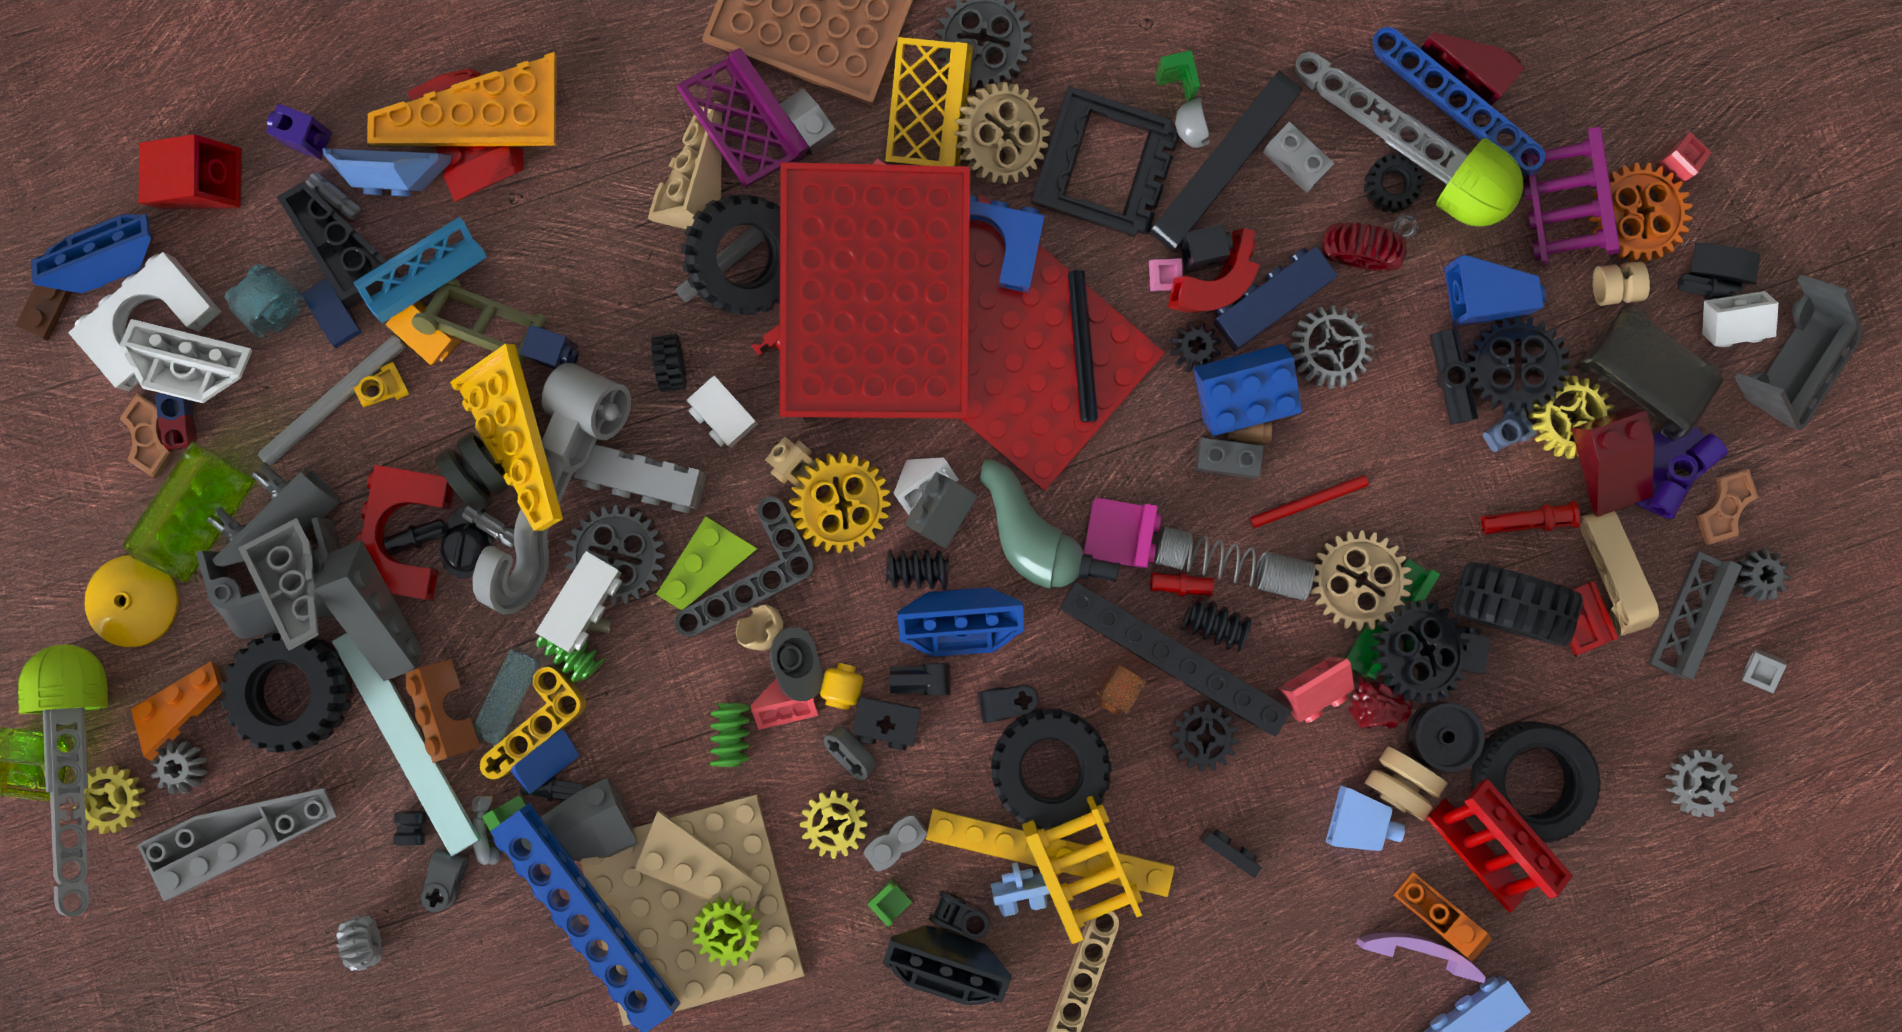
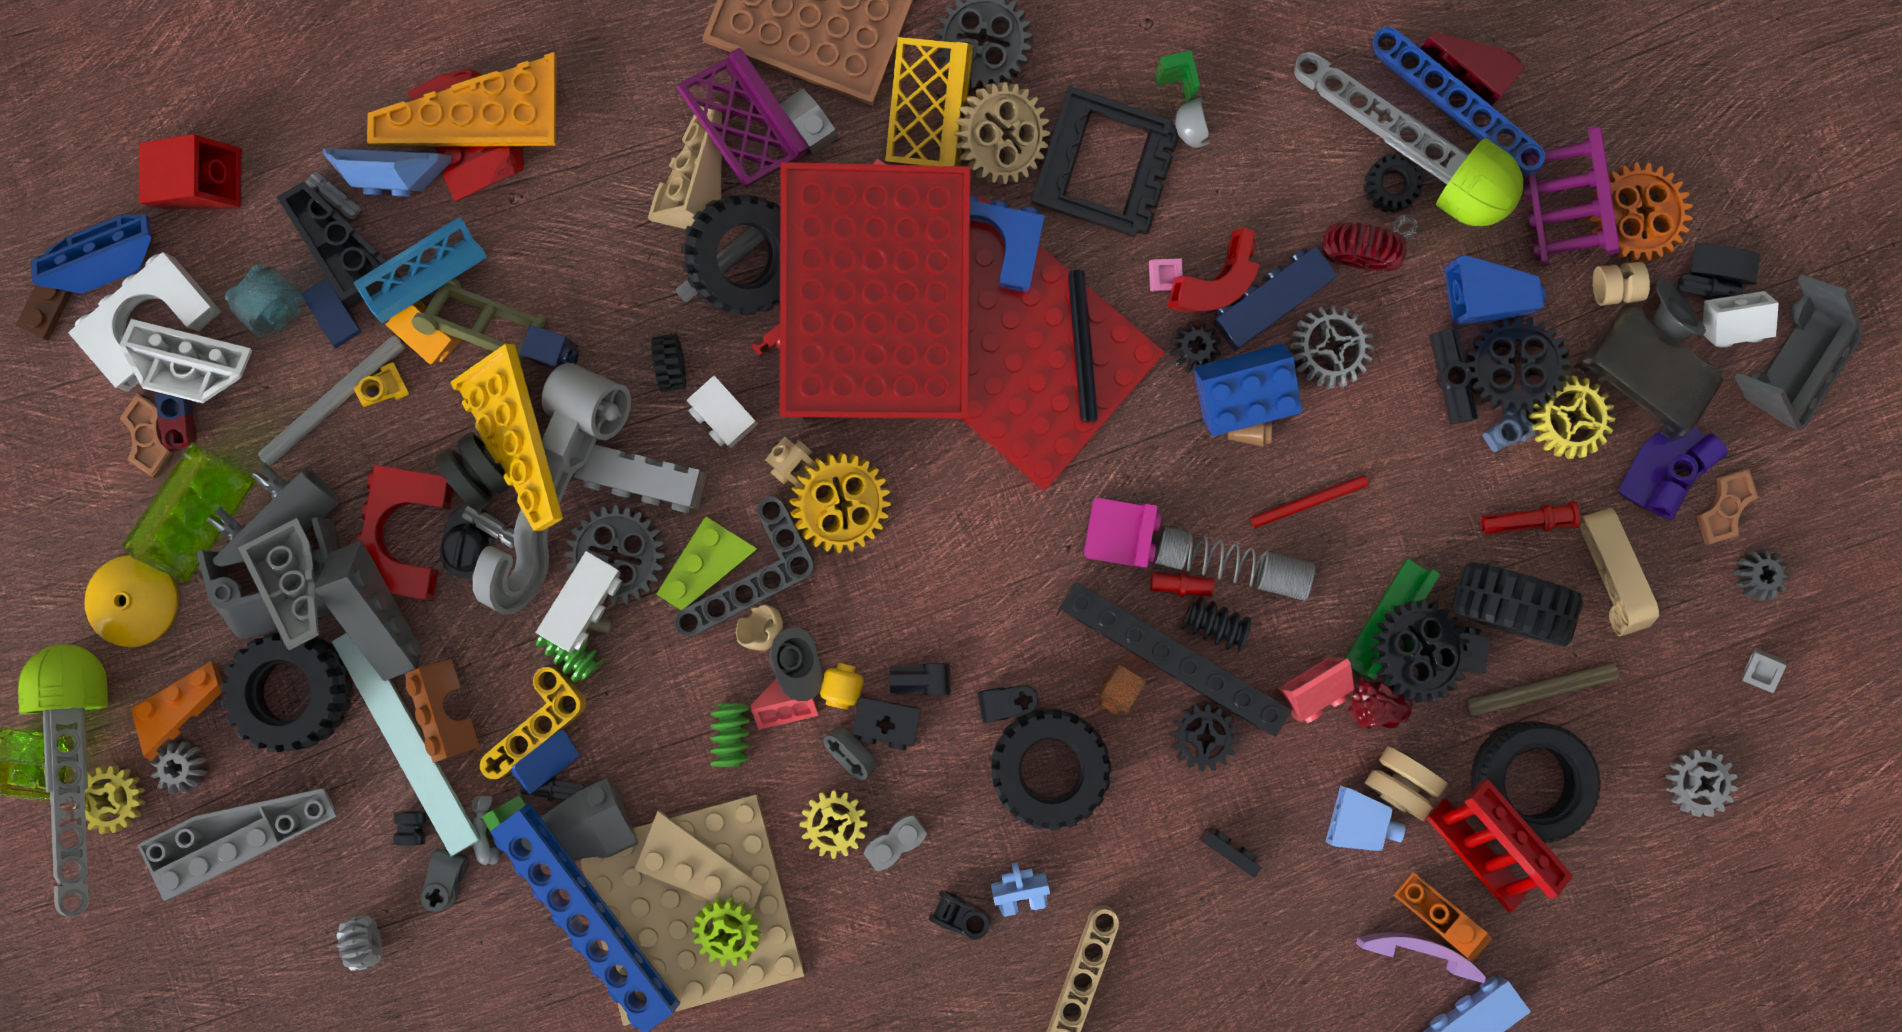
dark purple brick [266,103,332,160] -> none
black axle [383,519,447,556] -> none
clear light blue tile [473,649,540,745] -> none
bright green panel [867,878,913,927] -> none
black wedge [883,925,1012,1005] -> none
black piece [886,550,949,589] -> none
white slope [893,457,959,515] -> none
blue wedge [897,587,1024,657] -> none
dark grey brick [904,472,977,549] -> none
yellow plate [926,808,1175,897] -> none
sand green animal [980,458,1120,590] -> none
yellow fence [1022,796,1143,944] -> none
black beam [1149,70,1303,252] -> none
black brick [1179,224,1233,274] -> none
dark grey brick [1193,438,1264,479] -> none
light grey brick [1263,121,1334,194] -> none
tan gear [1310,530,1412,631] -> none
black wheel [1406,701,1485,772] -> none
red plate [1569,581,1619,655] -> none
dark red slope [1572,409,1654,517] -> none
dark grey fence [1648,551,1742,680] -> none
coral slope [1656,132,1712,184] -> none
none -> dark tan axle [1466,664,1619,715]
none -> dark grey piece [1653,277,1706,346]

